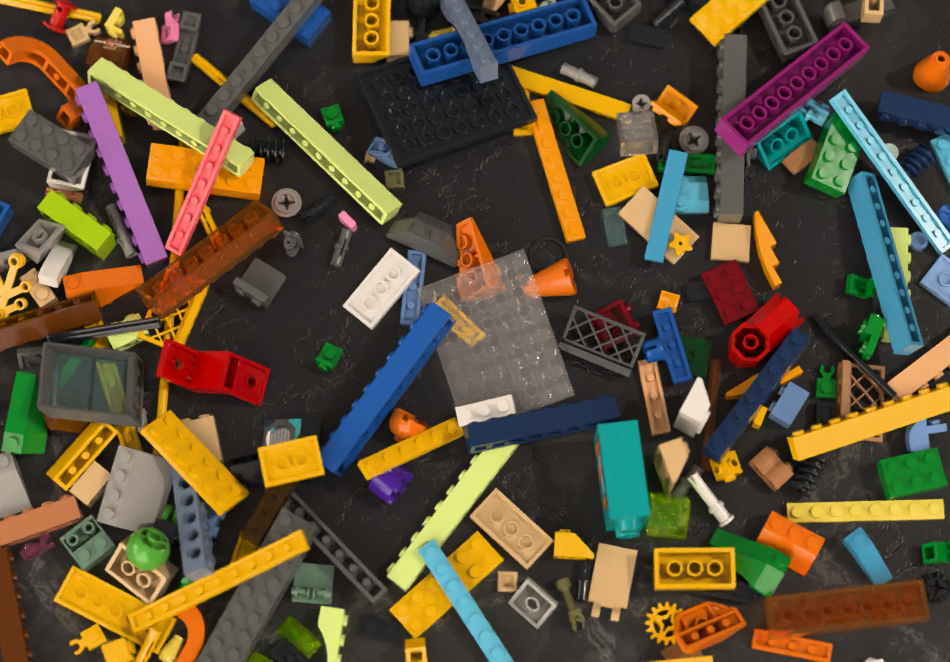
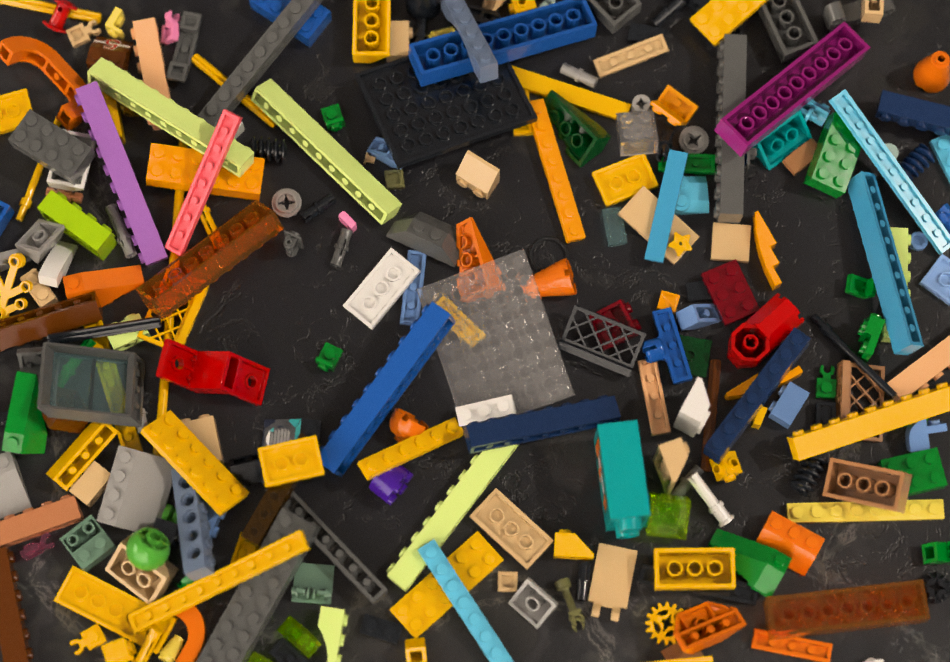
dark grey bracket [233,258,286,308] -> none
medium nougat brick [748,446,794,492] -> none
dark azure slope [841,527,893,589] -> none
none -> yellow bar [16,117,61,222]
none -> tan slope [456,150,500,199]
none -> tan tile [593,34,669,78]
none -> medium blue slope [676,303,721,331]
none -> medium nougat brick [822,457,912,513]

